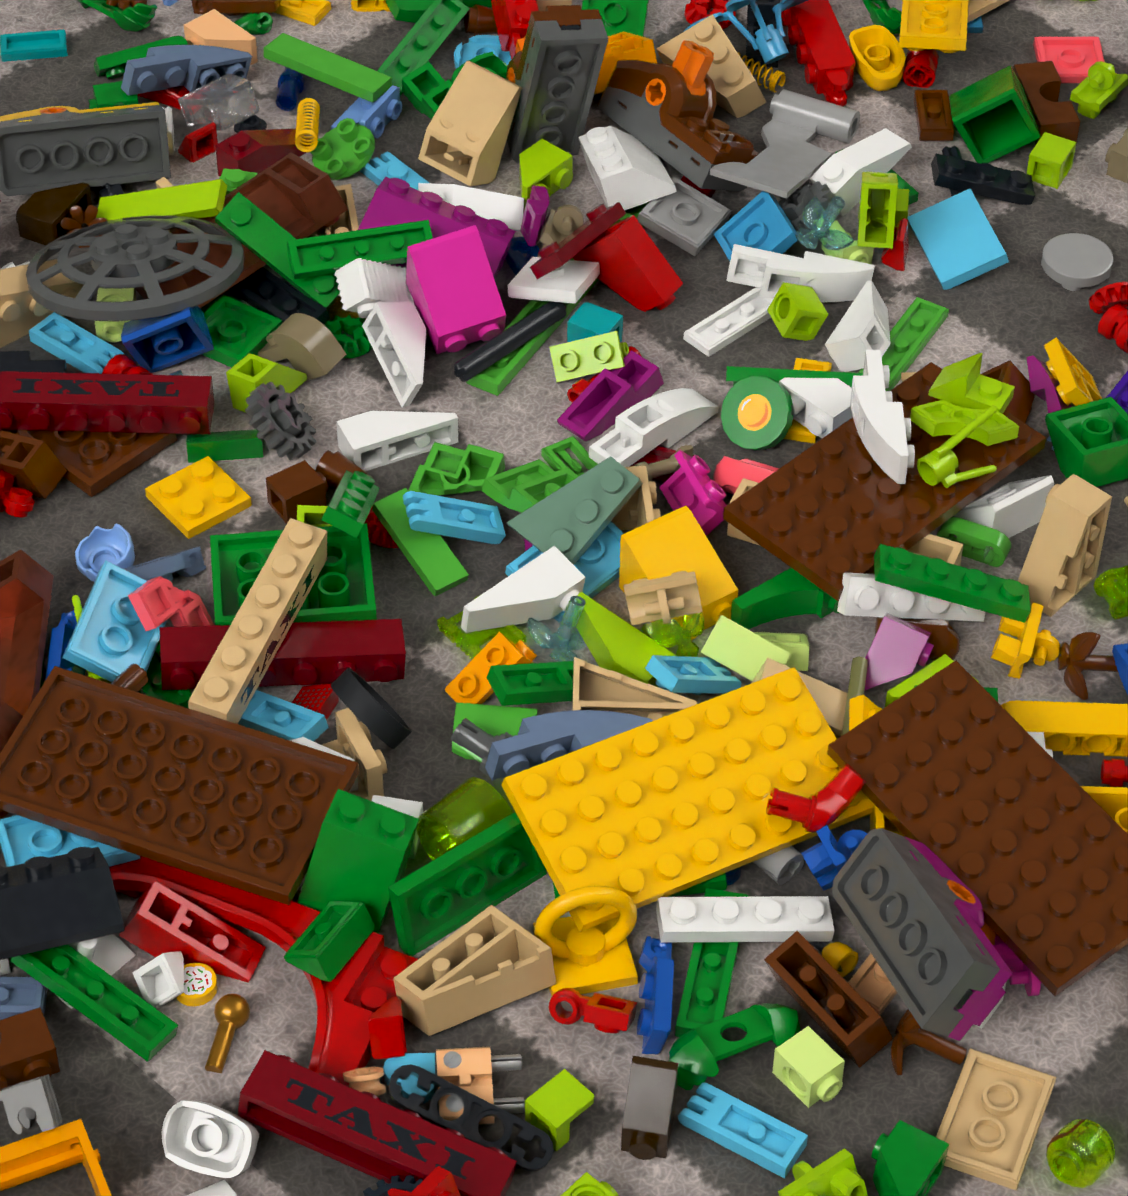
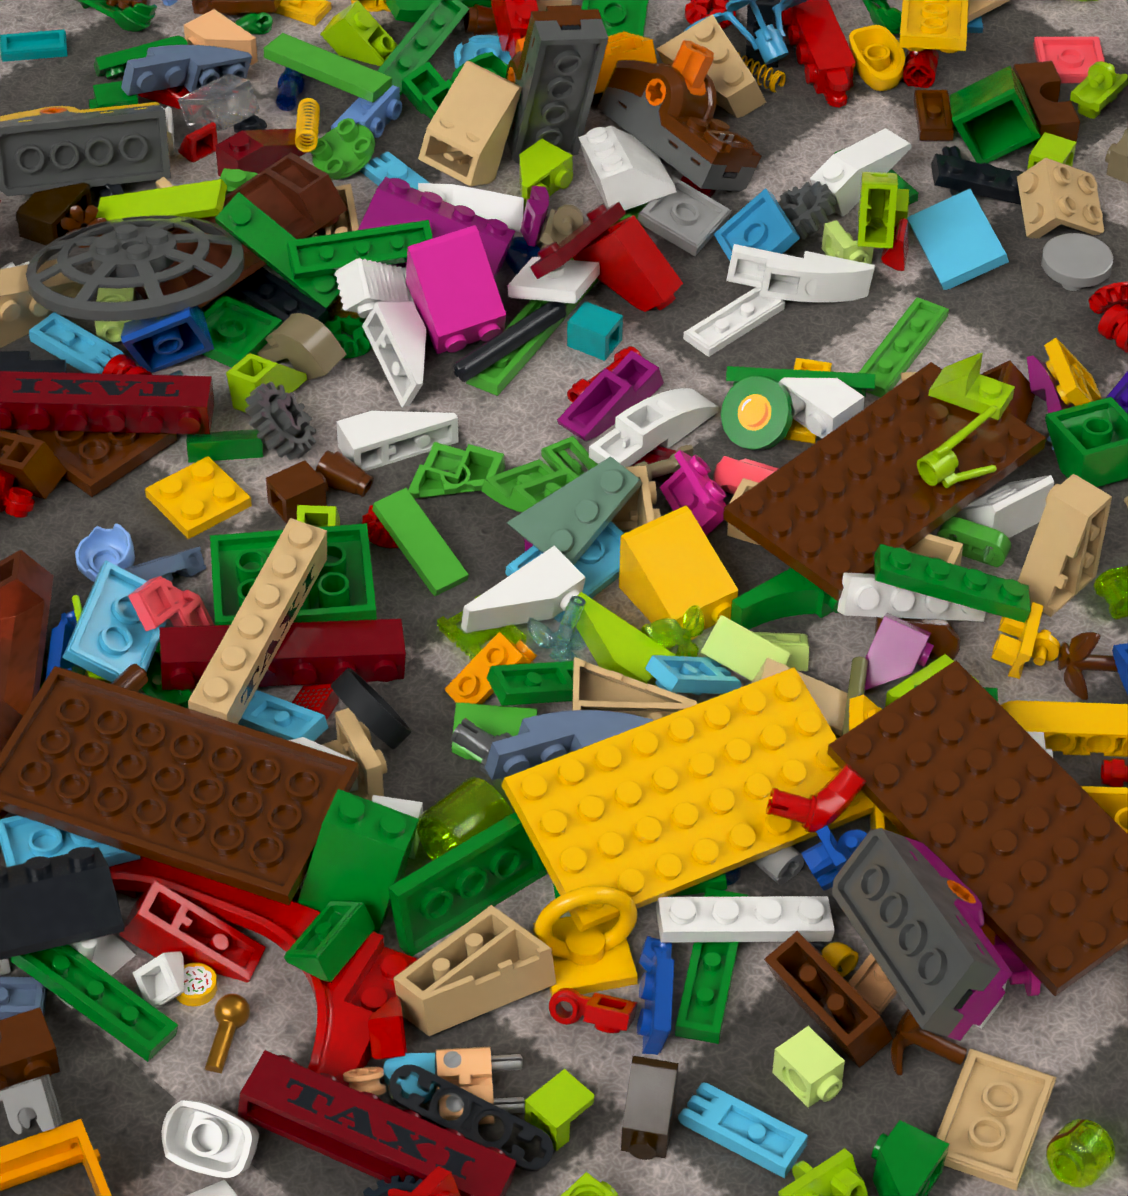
green plate [321,470,380,538] -> none
medium azure hinge [403,491,506,544] -> none
hinge [549,331,629,383] -> none
tan hips [624,570,703,625] -> none
green piece [668,1003,801,1090] -> none
light grey door [709,89,860,198] -> none
lime brick [767,282,828,341] -> none
clear light blue plant [795,196,854,250] -> none
white slope [825,280,890,372] -> none
white slope [850,350,915,484] -> none
lime tile [910,399,1019,446] -> none
none -> lime slope [320,0,398,66]
none -> tan bracket [1017,158,1104,238]

